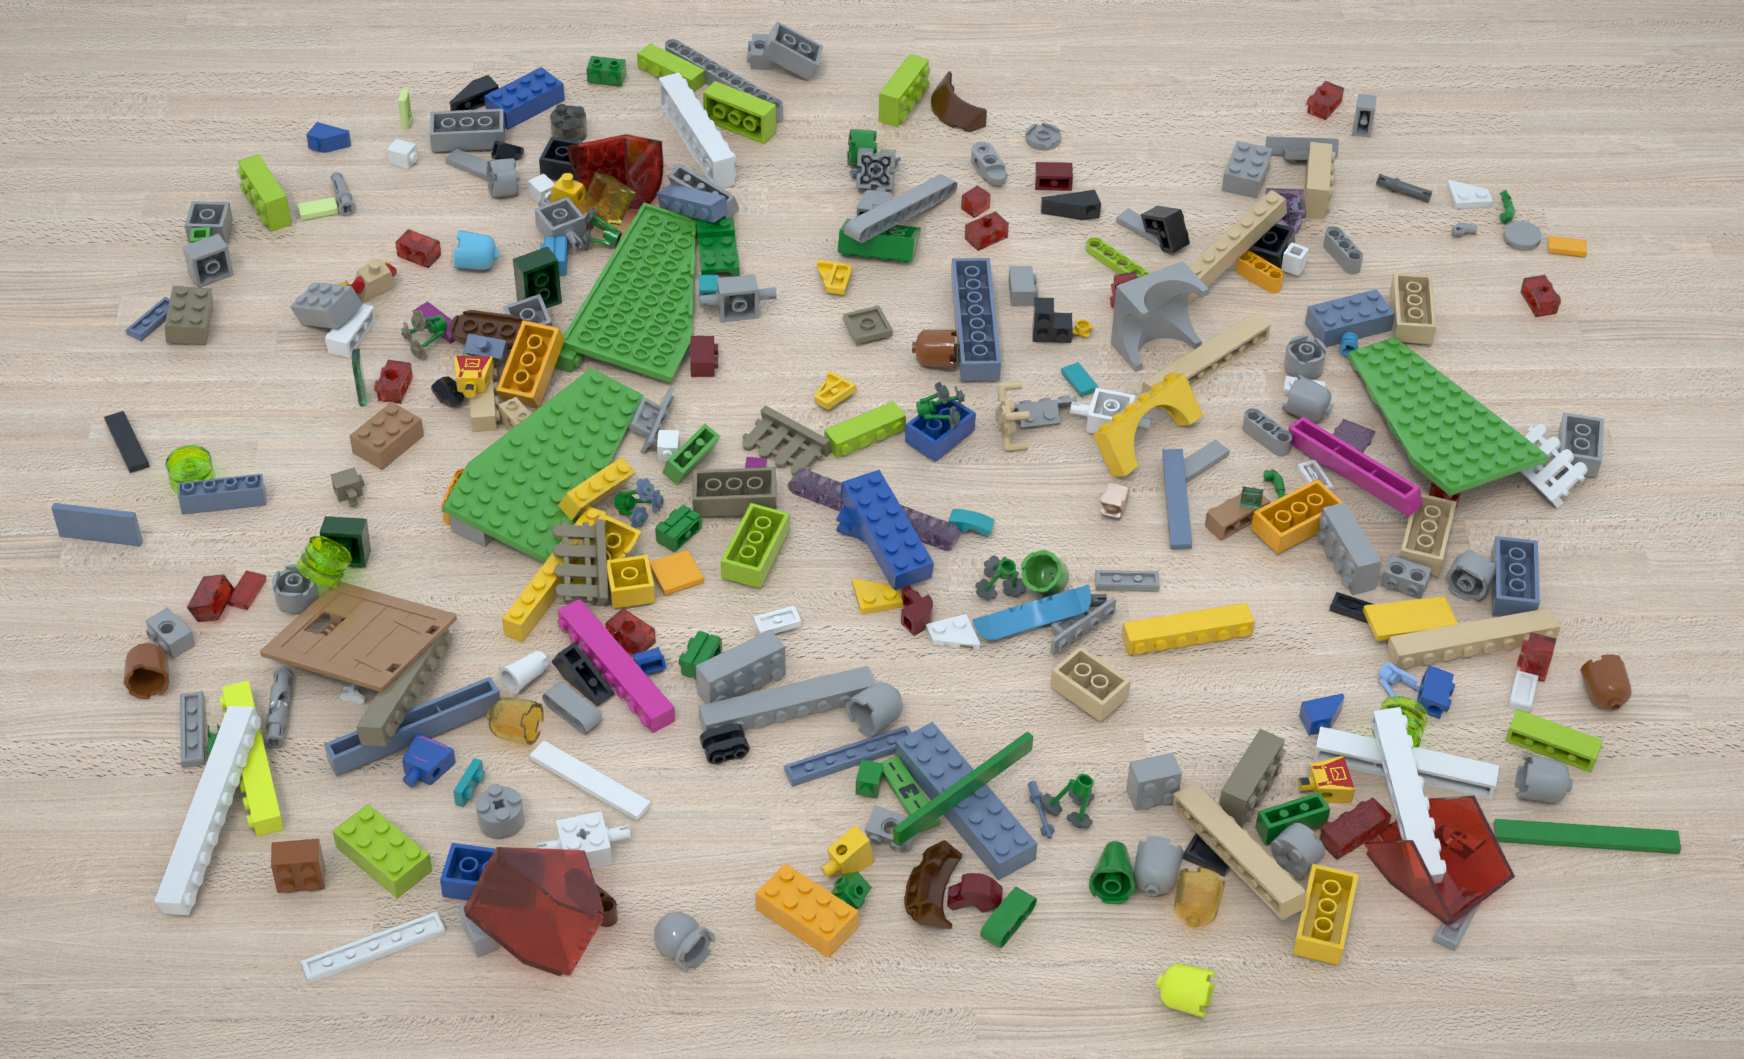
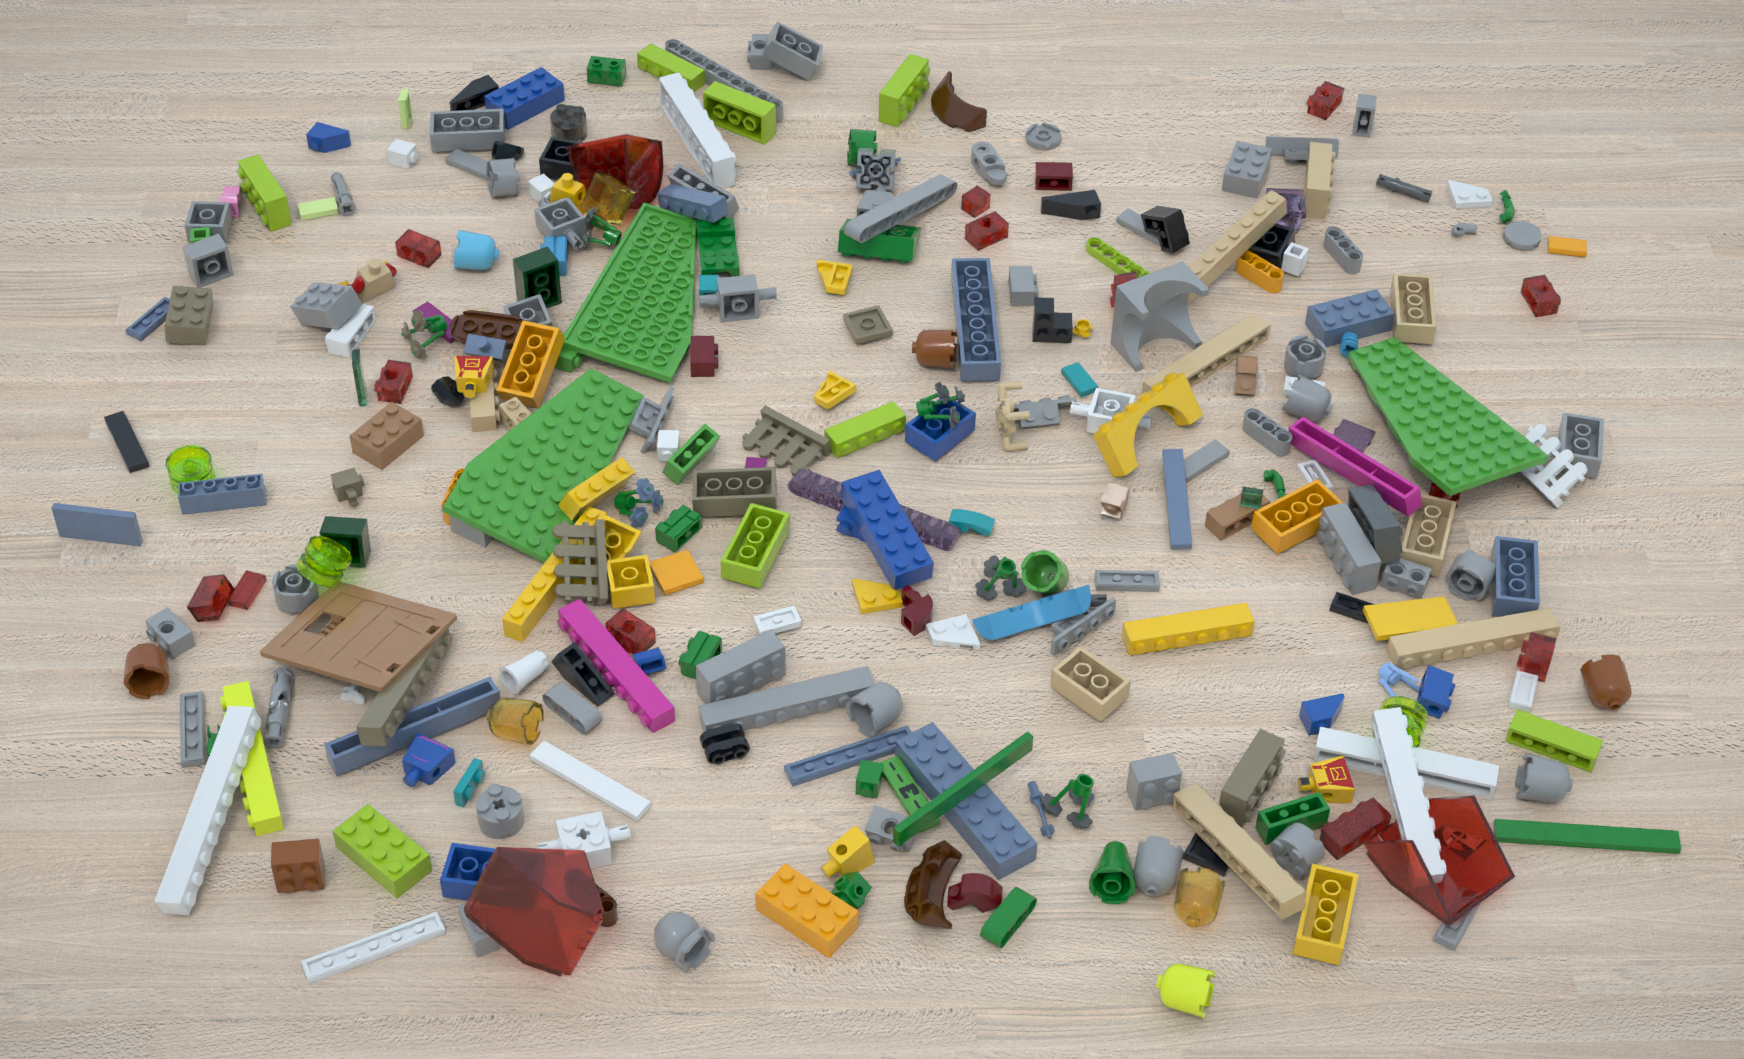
none -> bright pink leg [220,186,242,218]
none -> medium nougat brick [1235,355,1258,396]
none -> dark grey brick [1348,484,1403,565]

